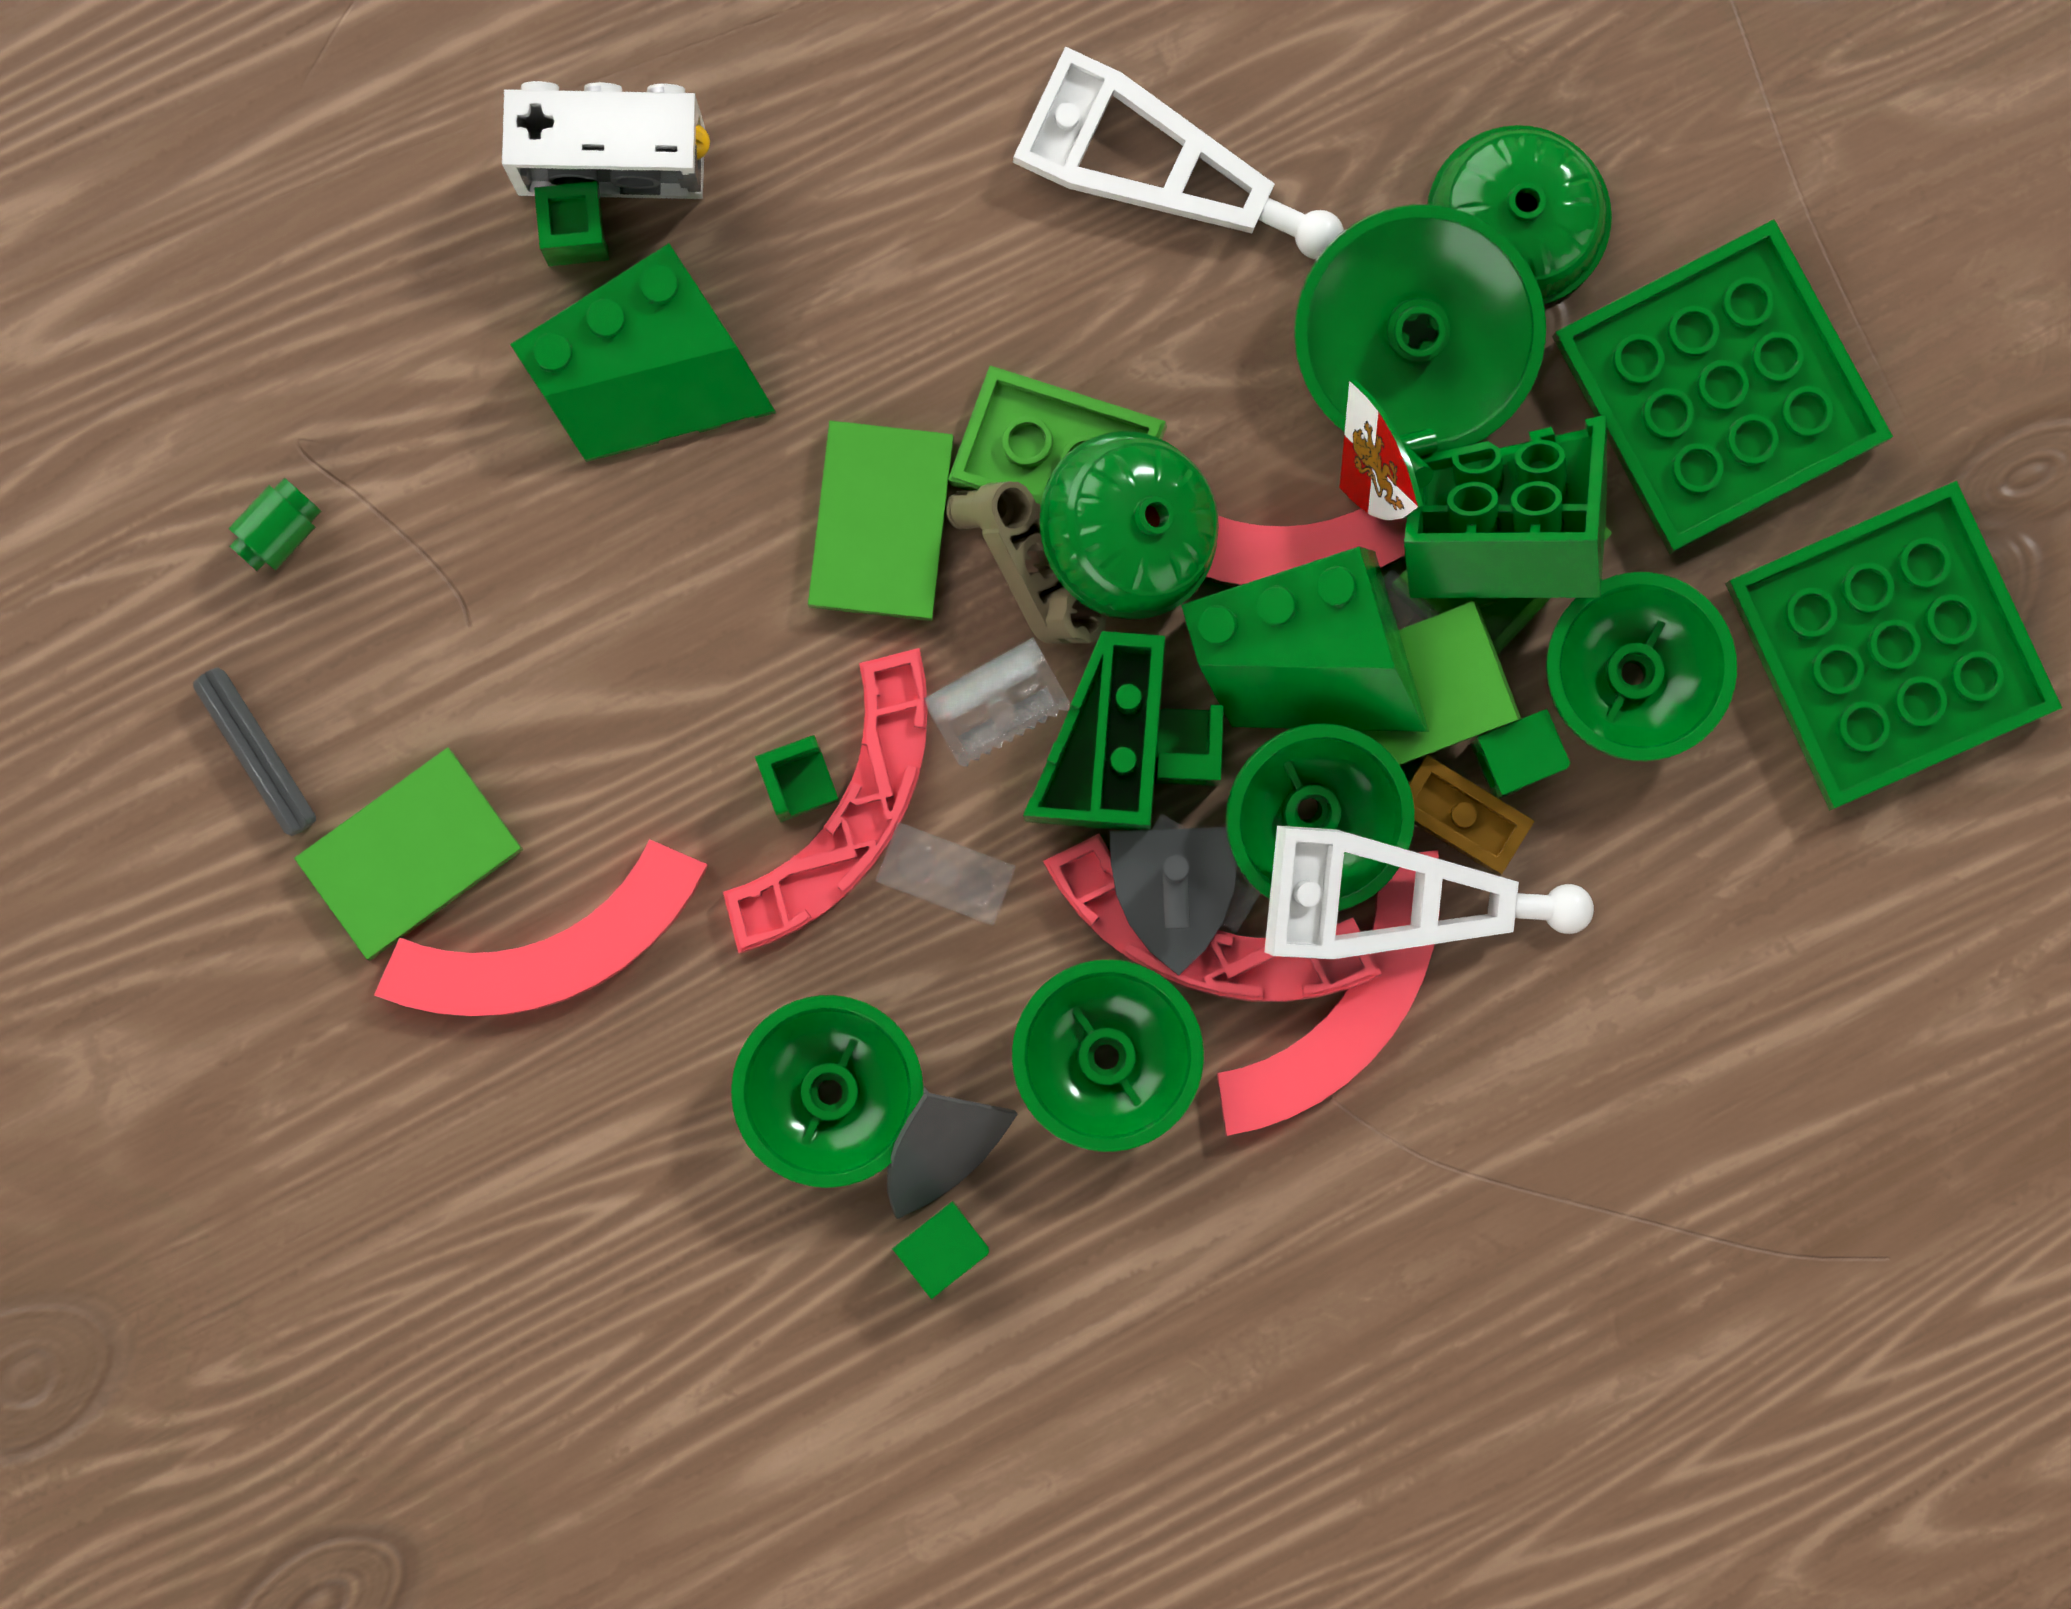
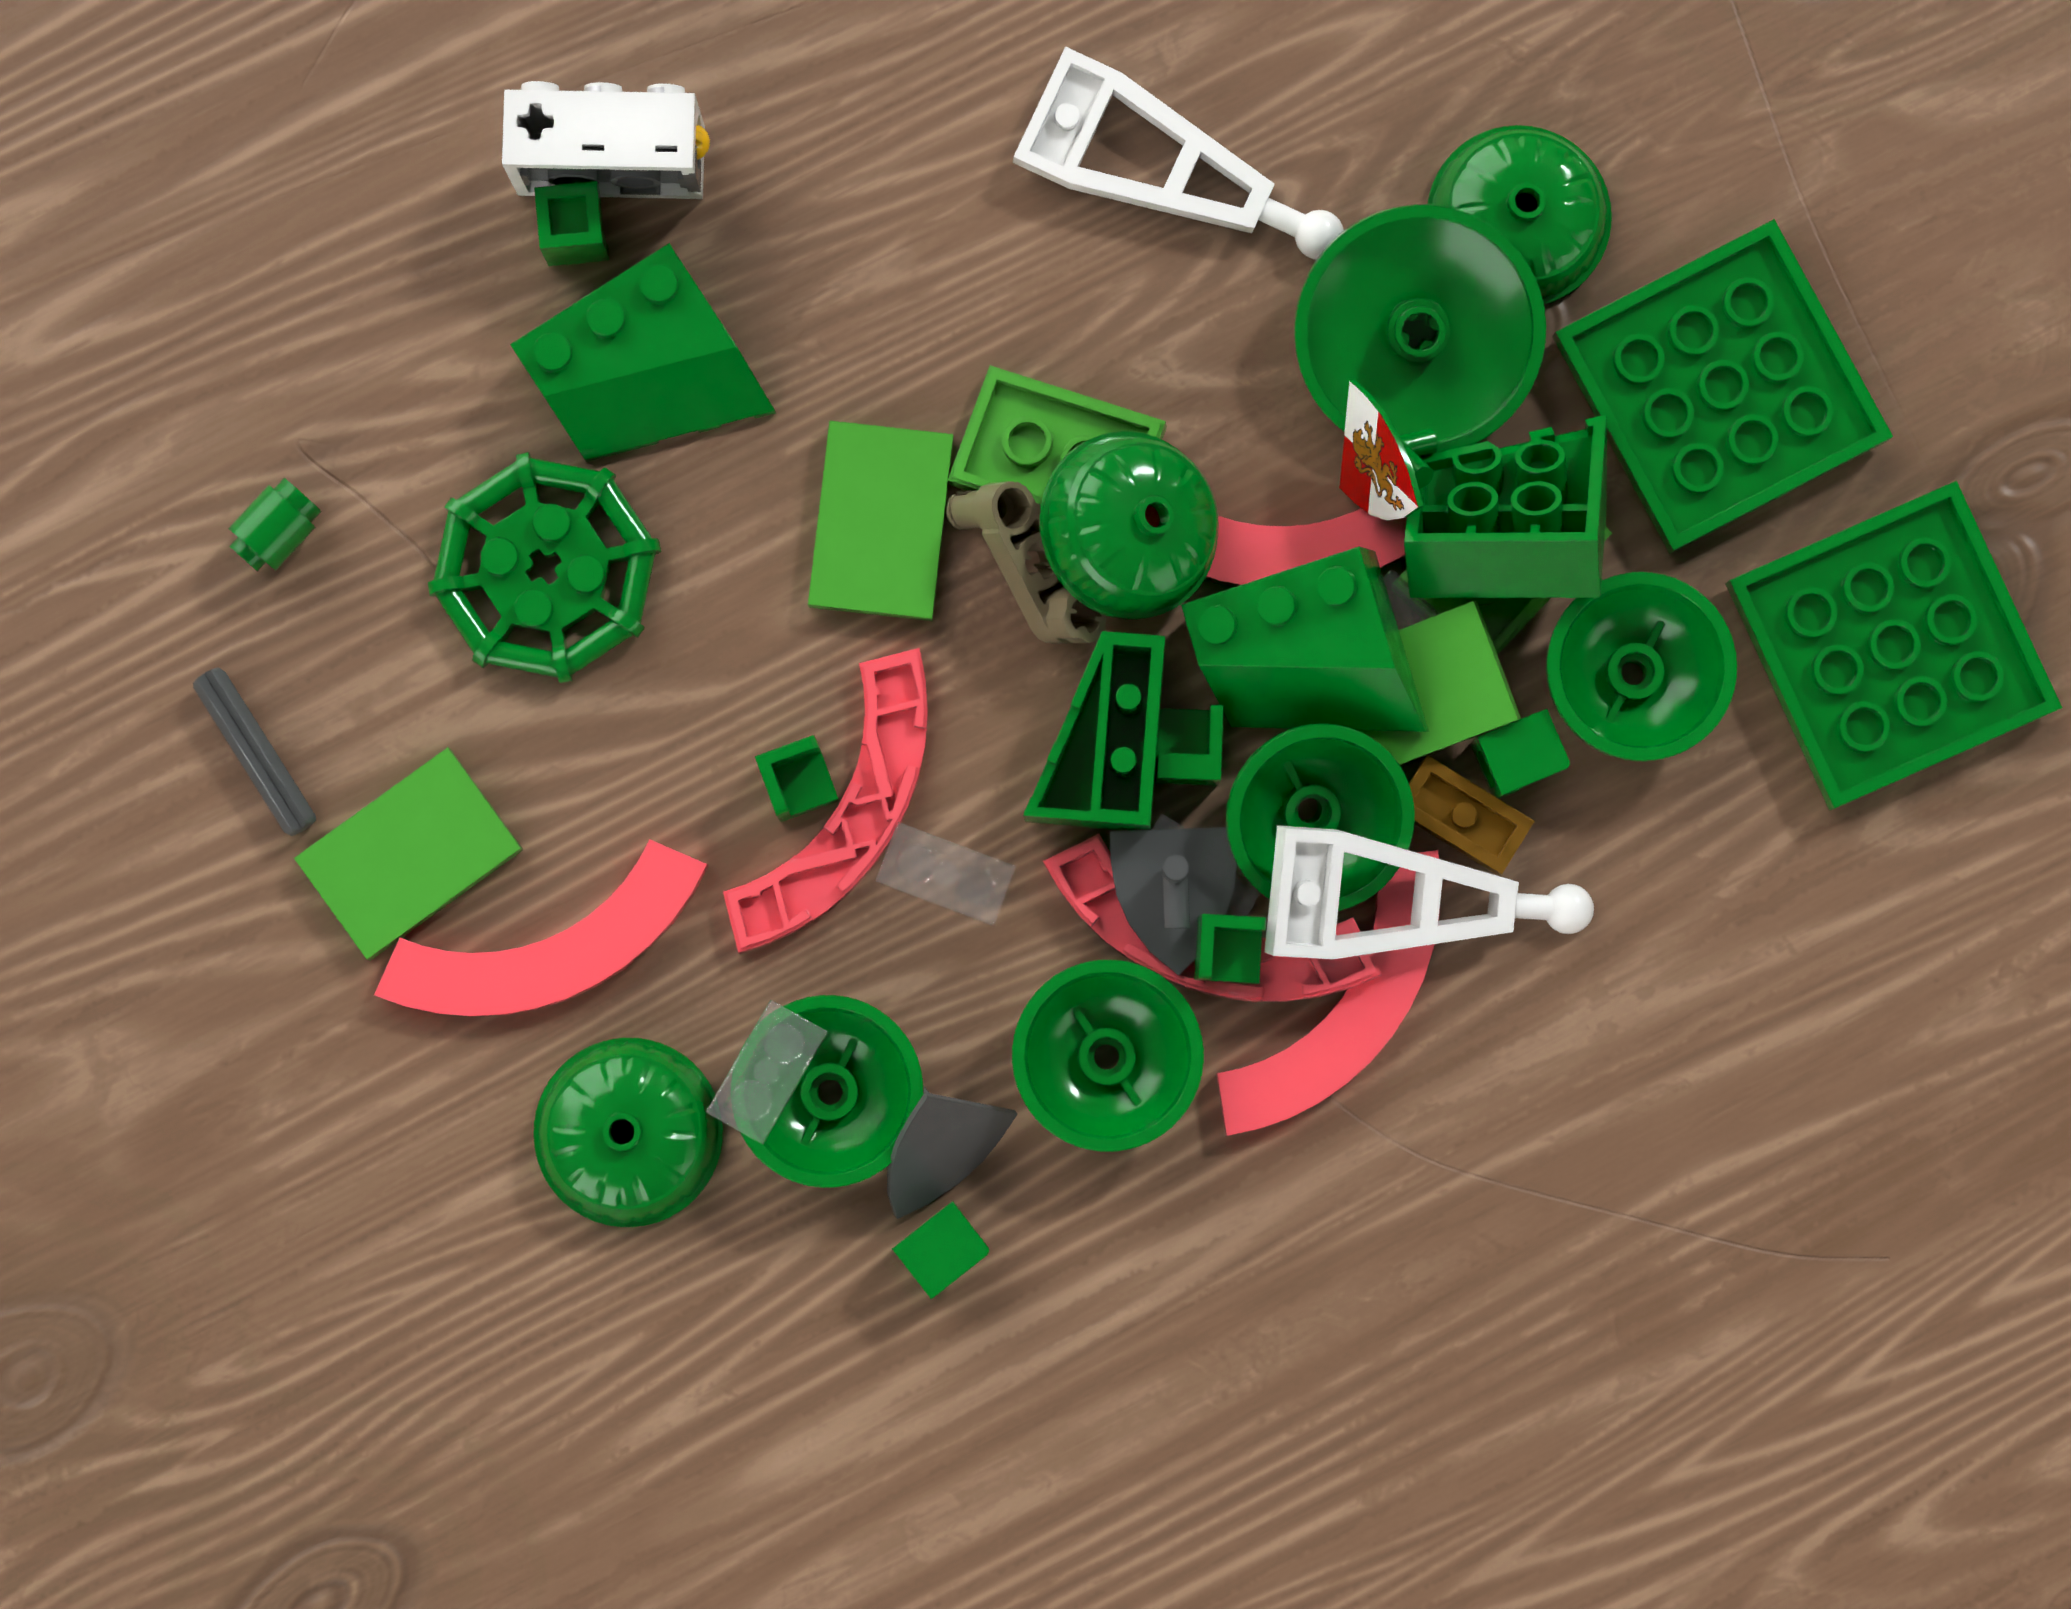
clear brick [924,637,1070,767] -> none
none -> green plate [427,452,661,683]
none -> green hat [533,1038,723,1227]
none -> clear plate [706,1000,828,1144]
none -> green panel [1194,914,1266,984]

